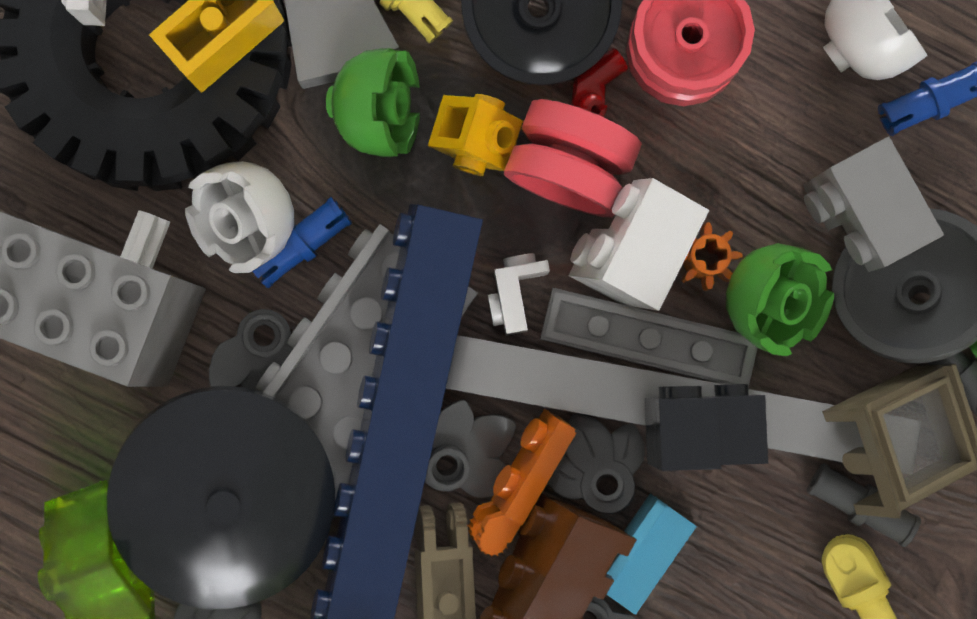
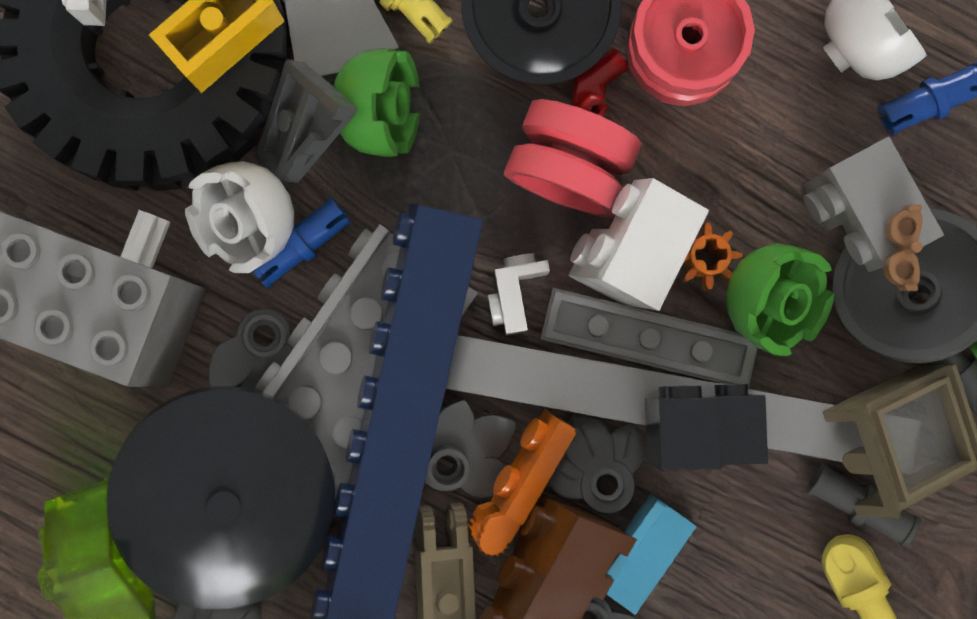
yellow brick [428,94,523,176] -> none
none -> dark grey wing [255,60,358,183]
none -> medium nougat piece [883,204,923,292]

